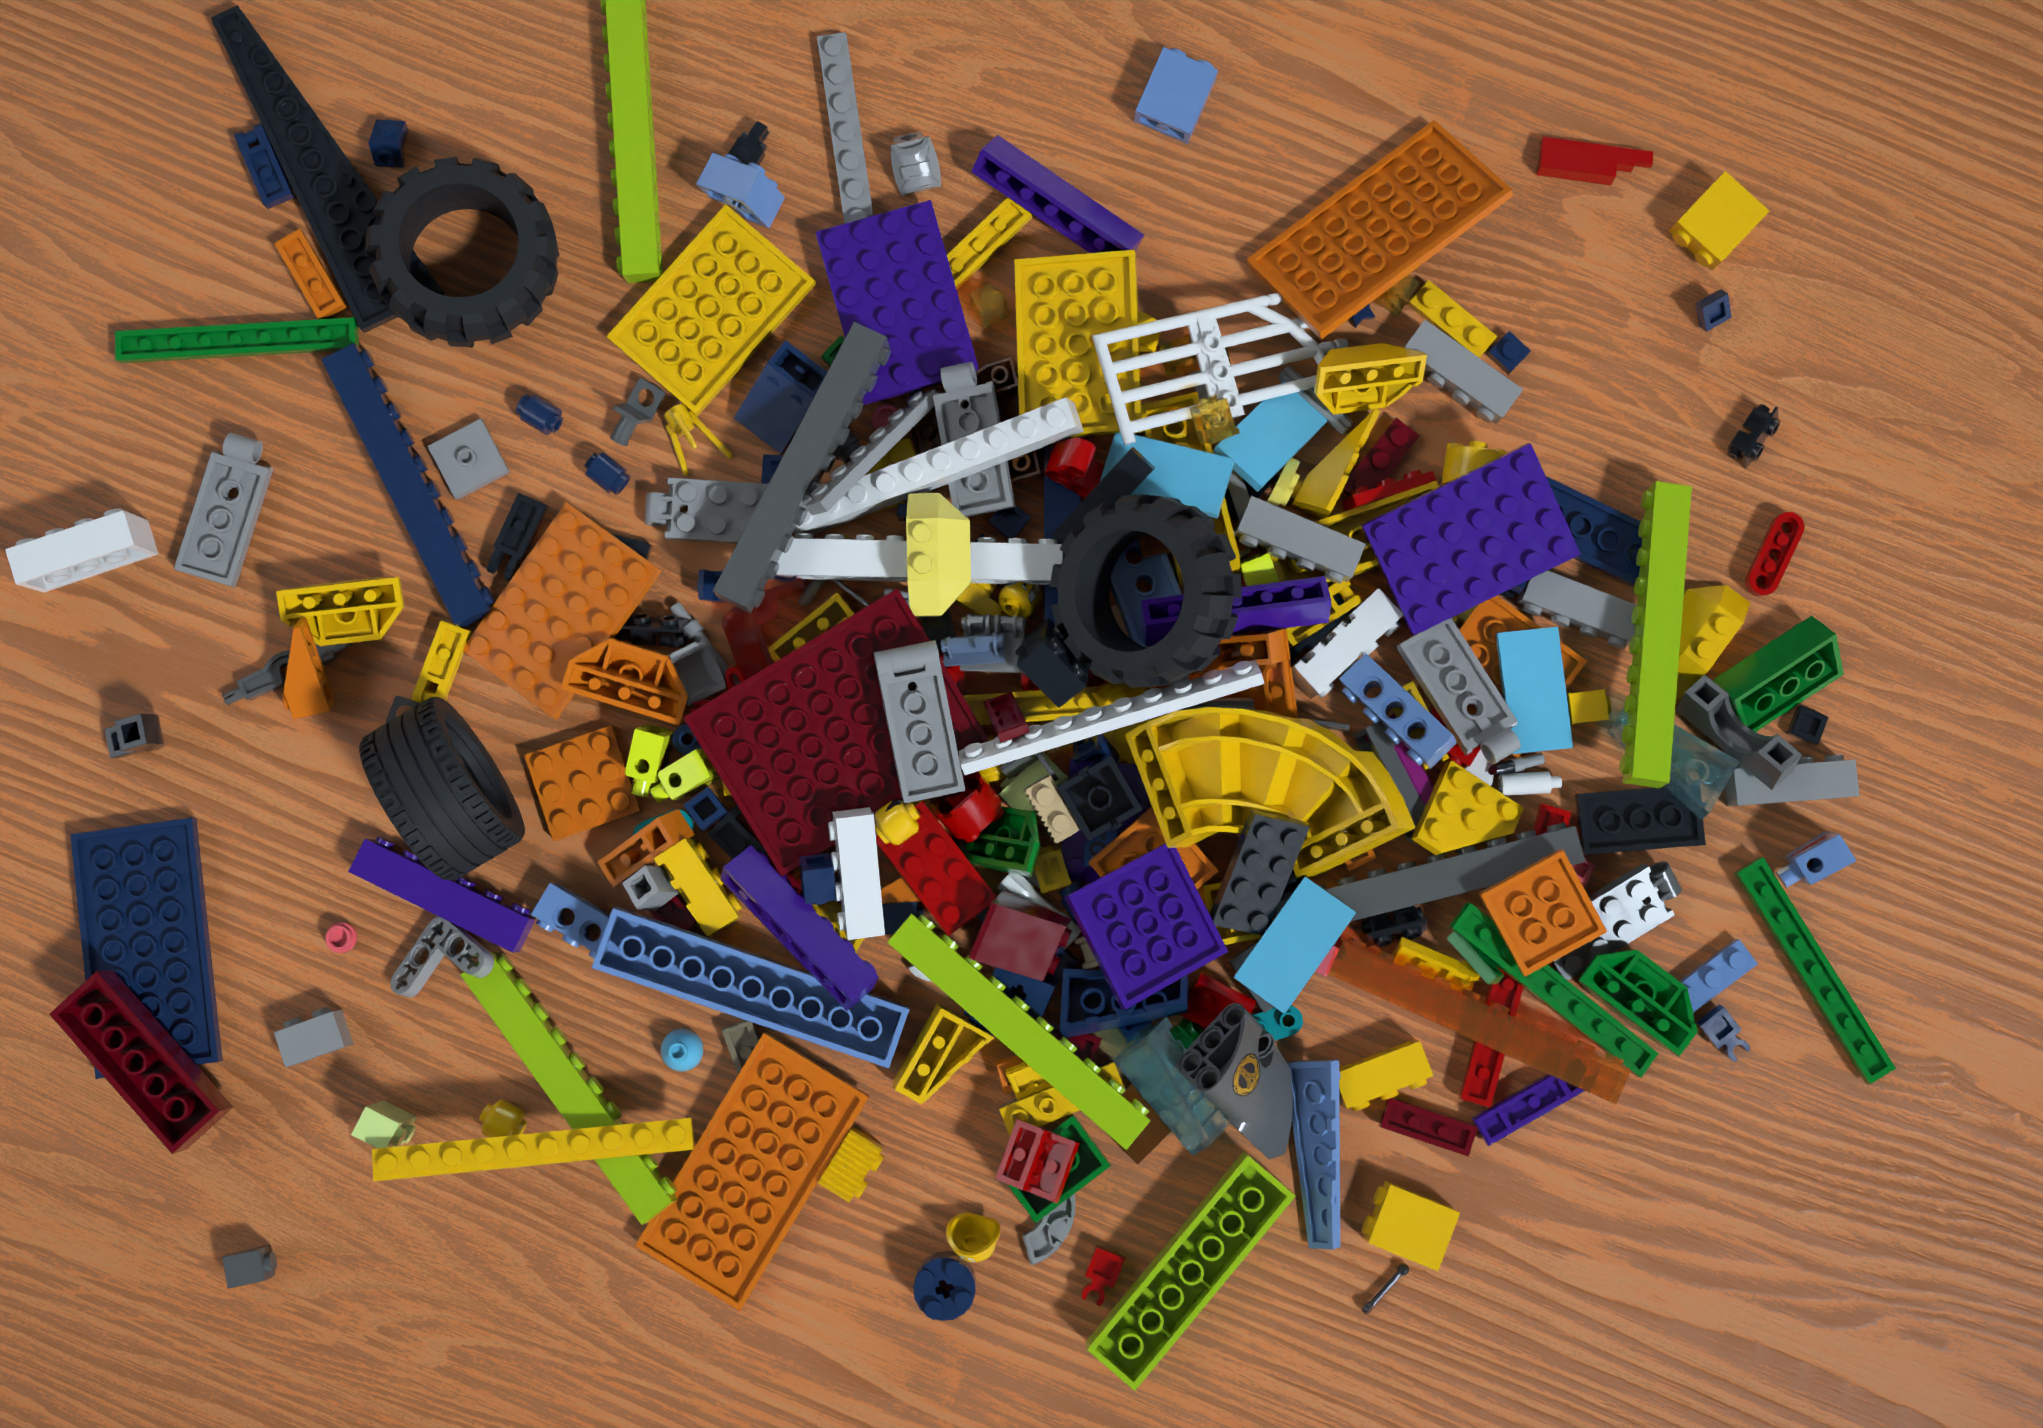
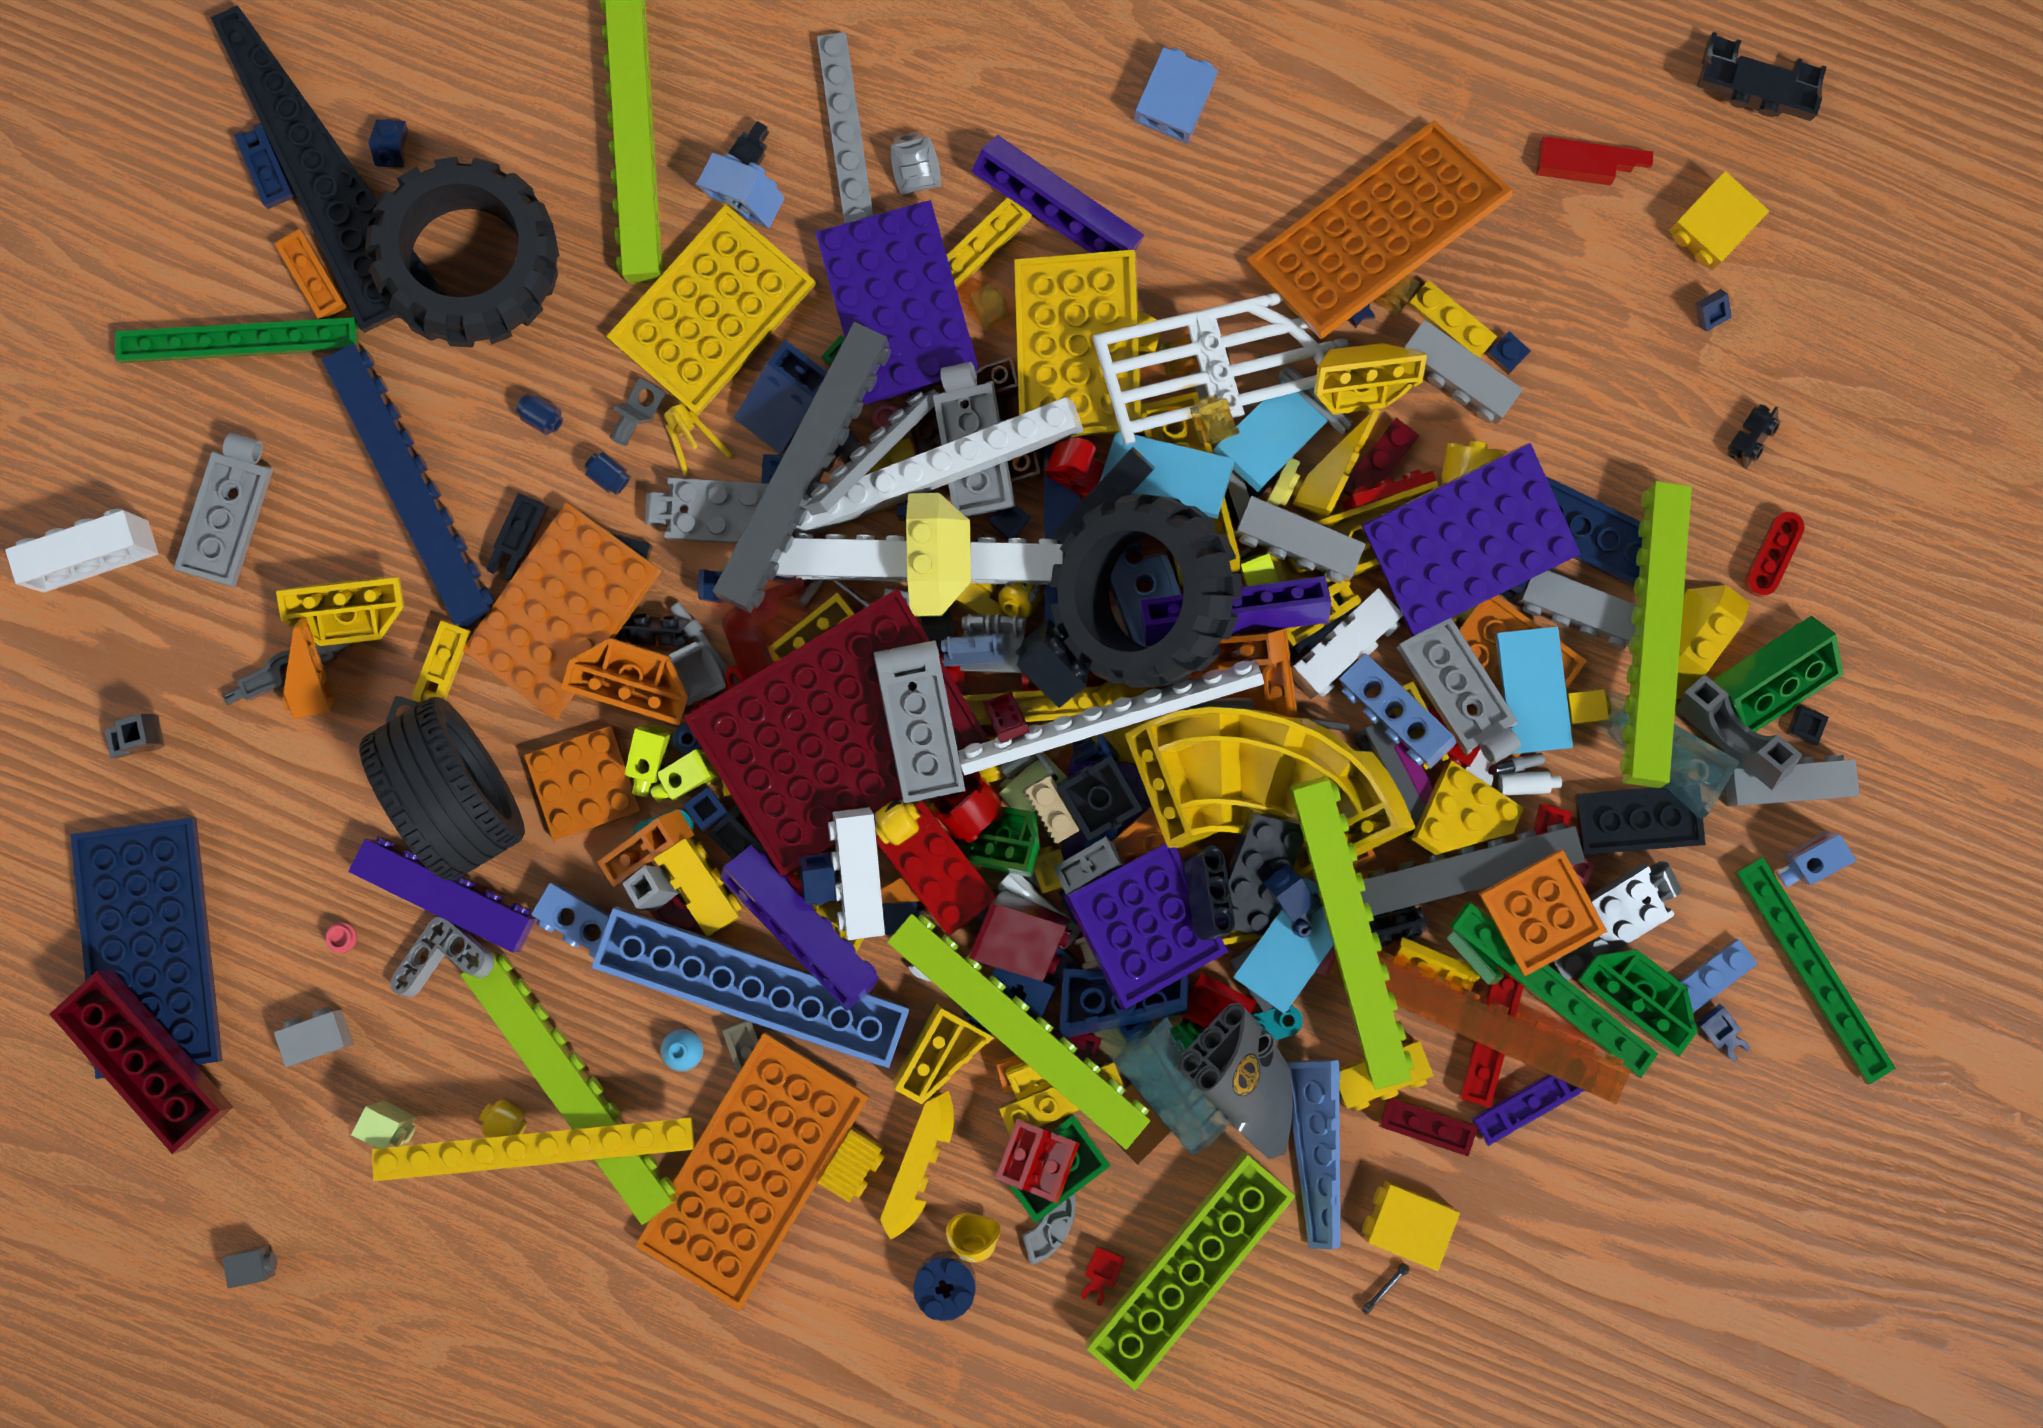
light grey plate [428,418,510,500] -> none
none -> yellow brick [880,1091,954,1240]
none -> dark grey hinge [1053,837,1127,895]
none -> black beam [1184,845,1235,941]
none -> dark blue brick [1263,864,1318,922]
none -> lime brick [1289,776,1414,1090]
none -> dark blue arm [1291,893,1322,938]
none -> black bracket [1697,32,1827,121]

